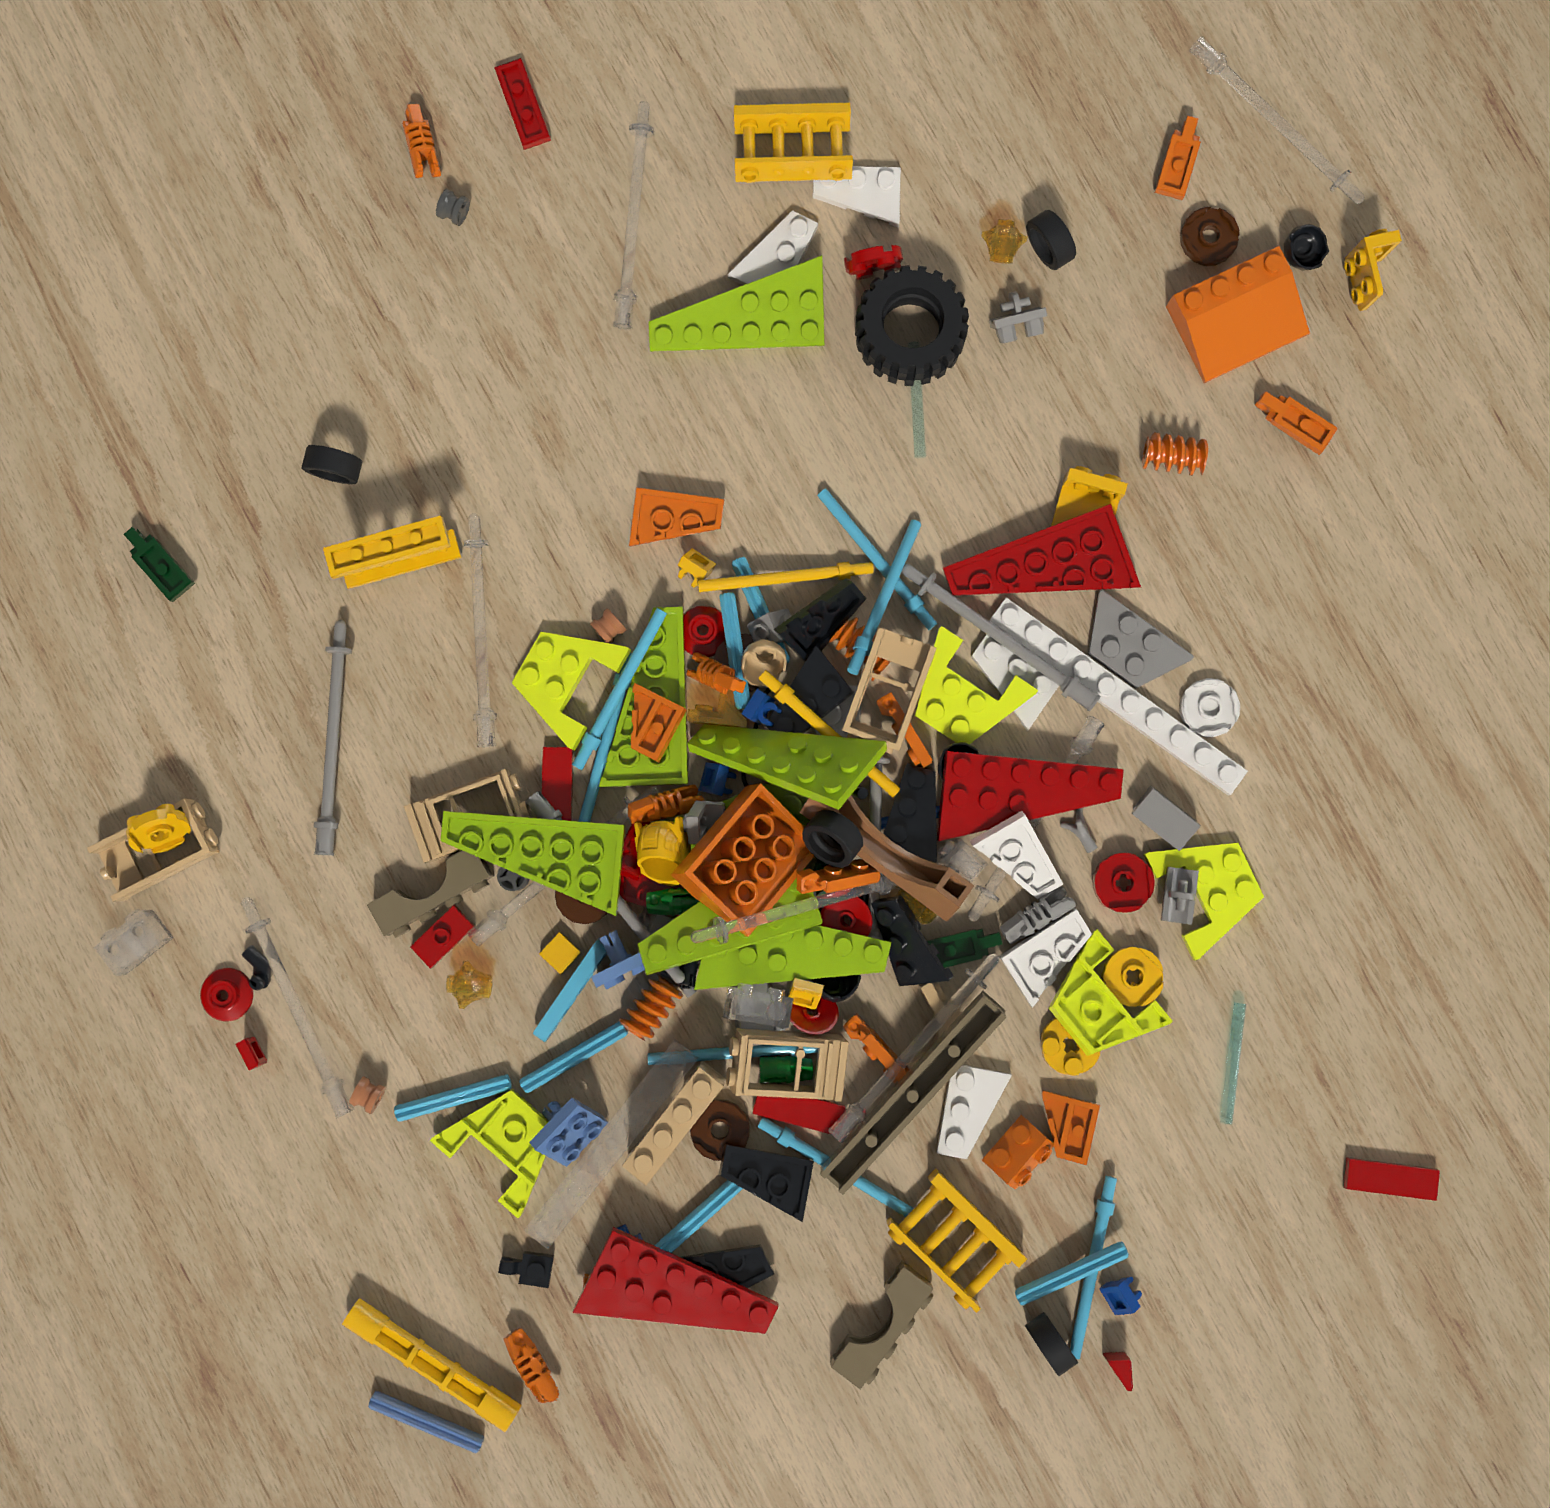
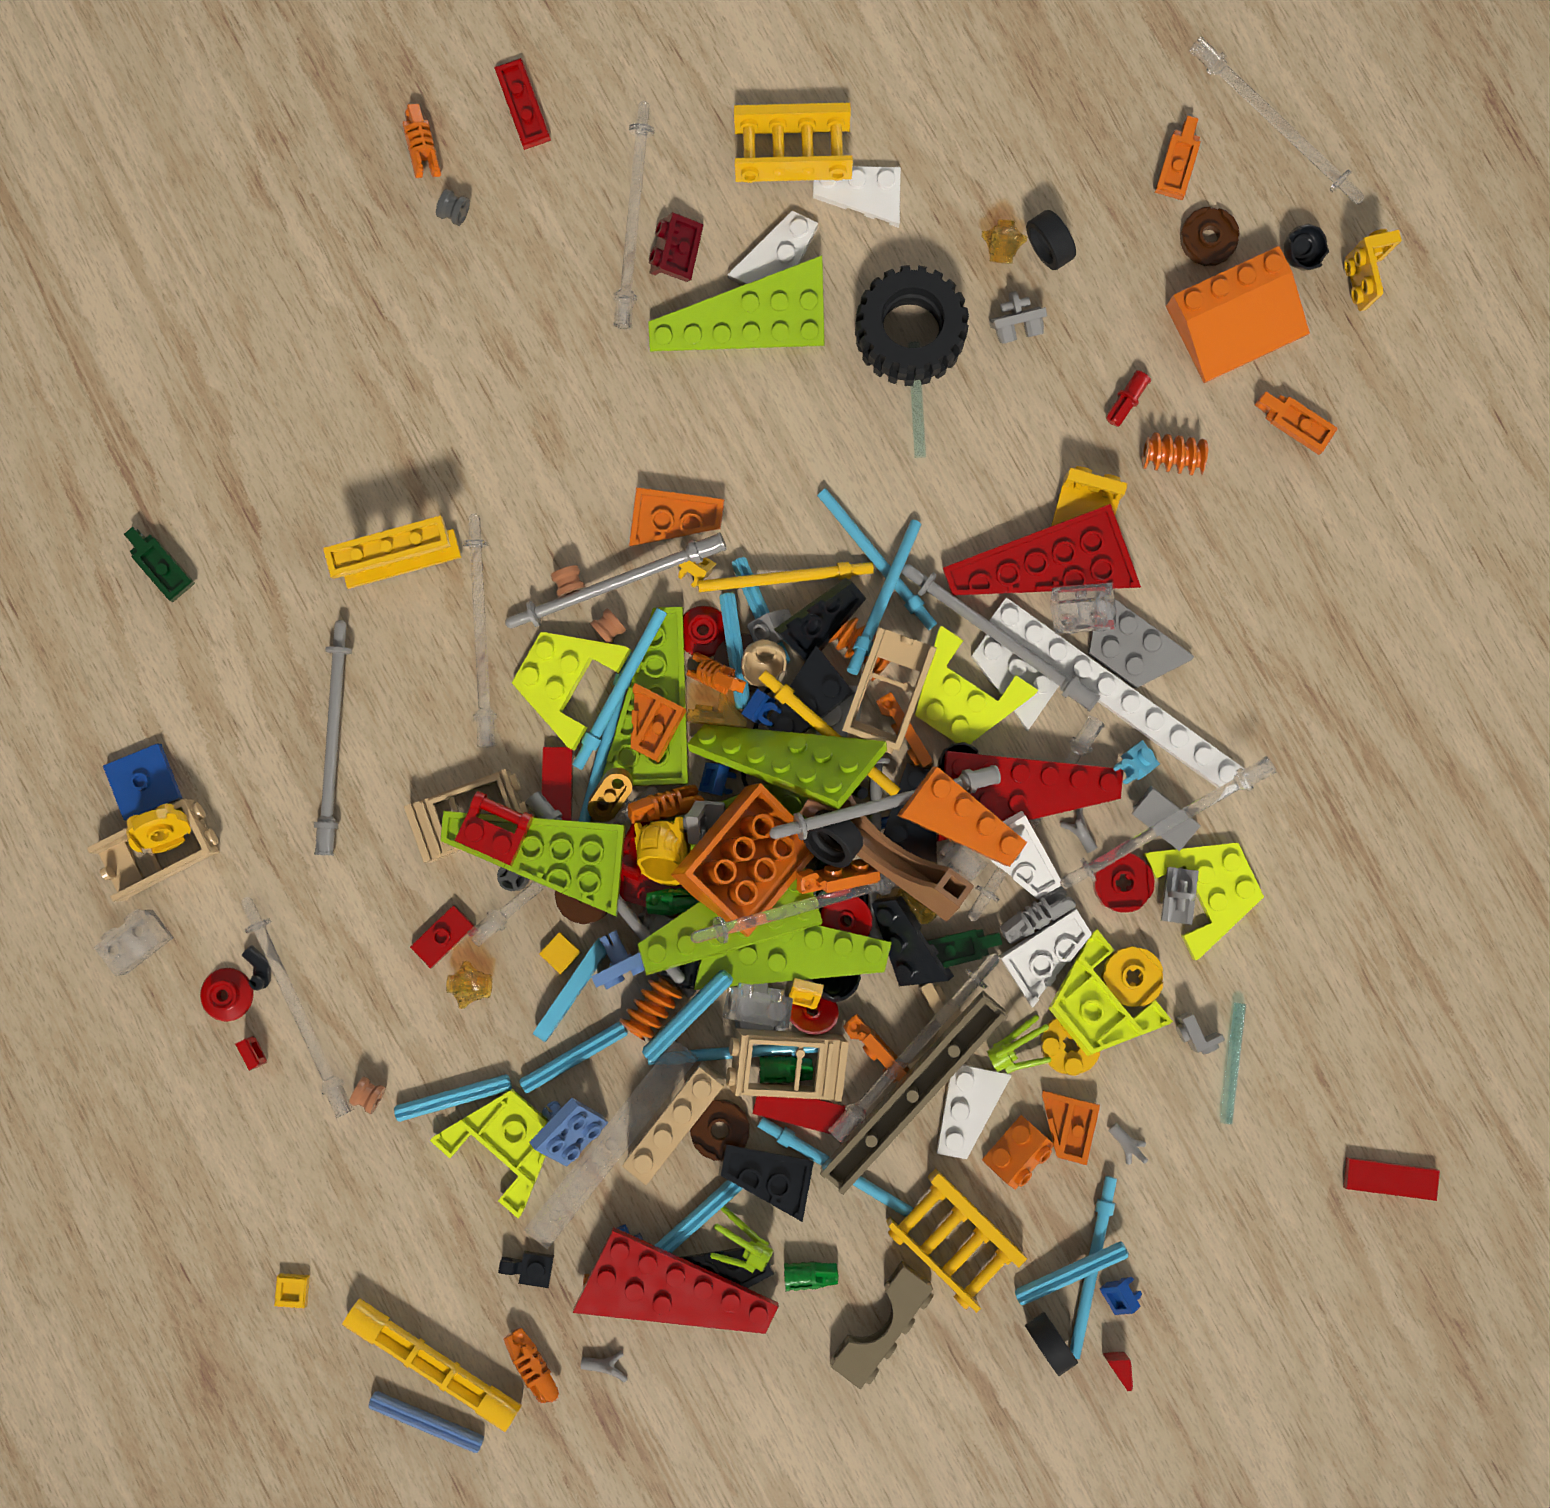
black tyre [301,445,363,485] -> none
dark tan arch [367,851,494,938] -> none
red plate [844,245,903,280] -> none
white tile [1179,678,1240,737] -> none
none -> blue plate [103,743,182,821]
none -> yellow tile [274,1273,310,1308]
none -> red plate [455,791,534,866]
none -> light grey bar [505,532,727,629]
none -> nougat wheel [551,565,586,598]
none -> light grey bar [581,1351,628,1382]
none -> pearl gold plate [587,768,633,822]
none -> medium azure axle [642,970,733,1061]
none -> dark red bracket [649,212,704,282]
none -> lime plant [710,1206,774,1273]
none -> light grey bar [769,765,1001,840]
none -> green hinge [784,1261,839,1292]
none -> orange wing [897,767,1027,867]
none -> lime plant [987,1015,1052,1074]
none -> clear brick [1050,583,1117,634]
none -> clear bar [1060,756,1277,889]
none -> red axle [1106,370,1151,427]
none -> light grey bar [1108,1123,1148,1165]
none -> medium azure plate [1113,740,1160,784]
none -> light grey bracket [1176,1012,1225,1055]

